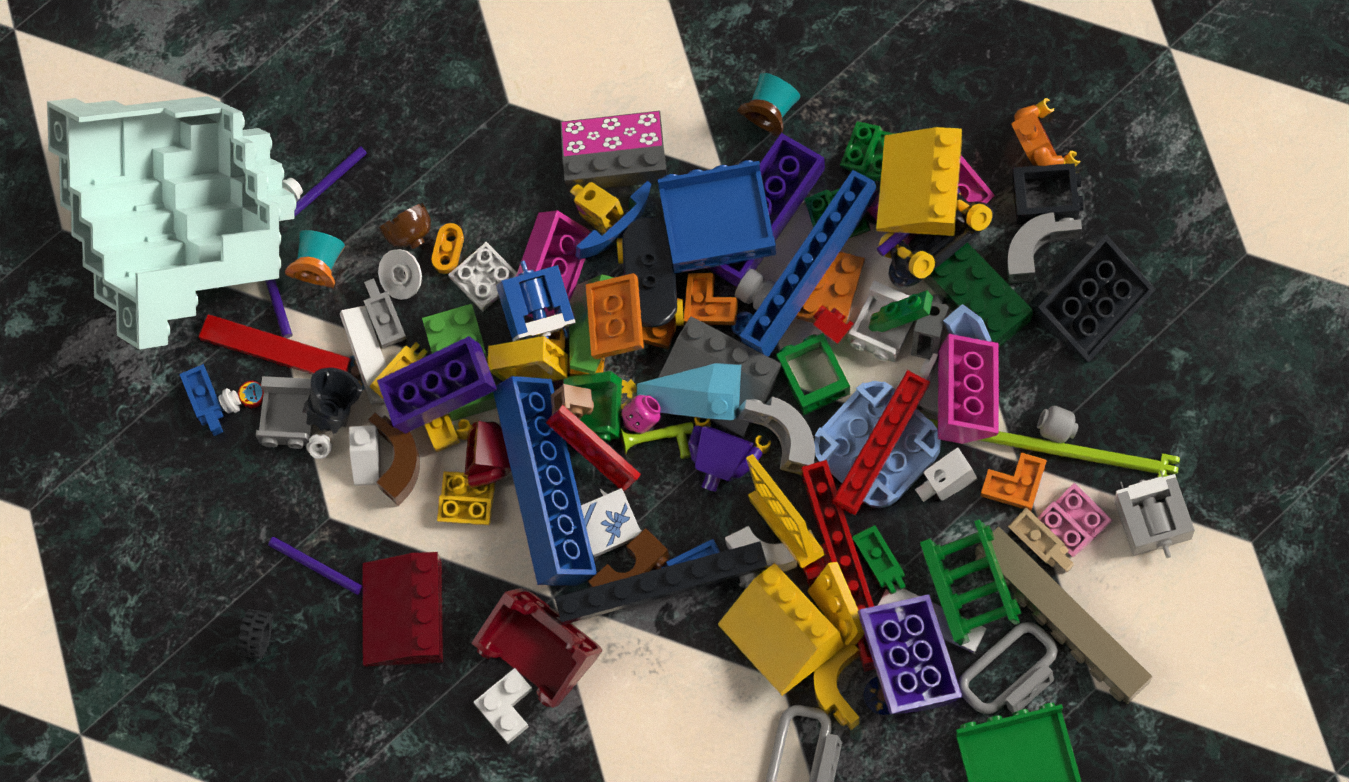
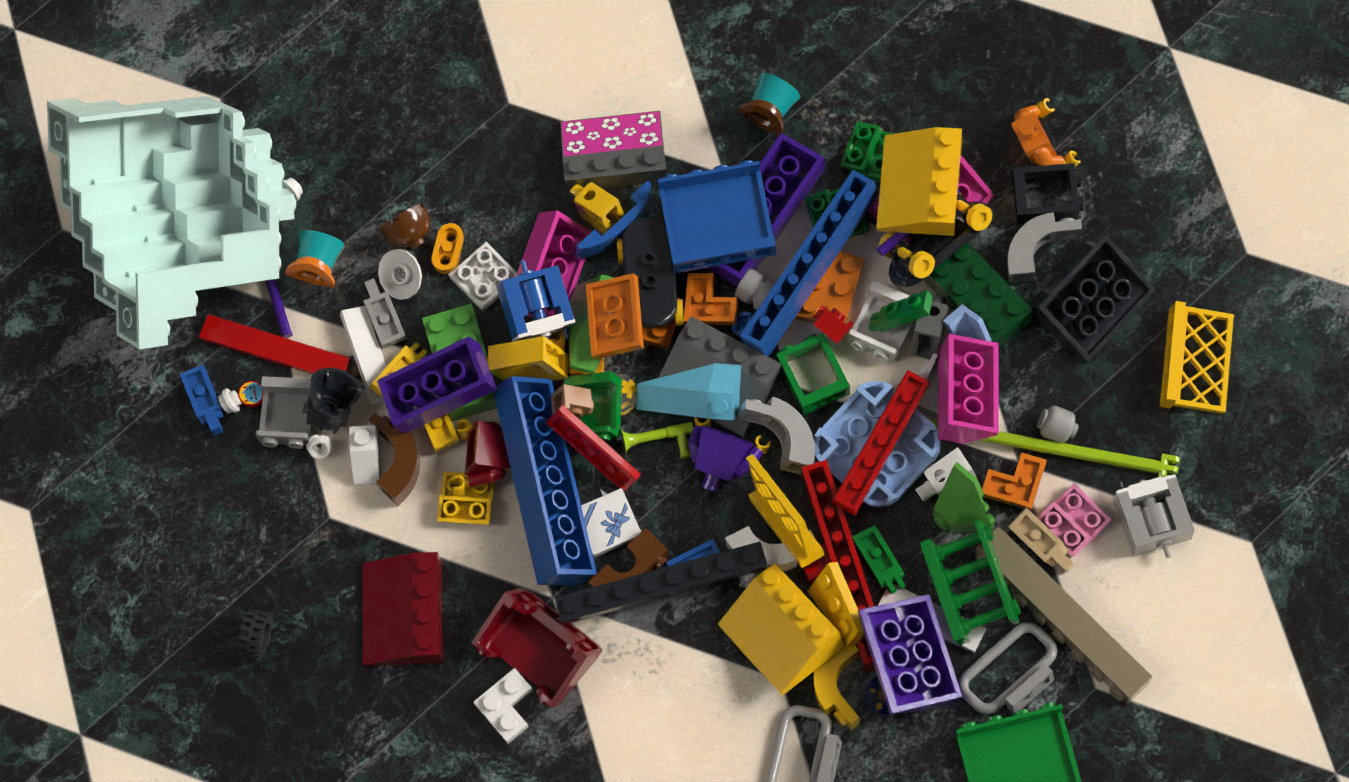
dark purple bar [268,537,363,595] -> none
dark purple bar [294,146,367,217] -> none
dark pink head [622,395,661,434] -> none
none -> bright green wedge [933,462,995,534]
none -> yellow fence [1160,301,1234,414]

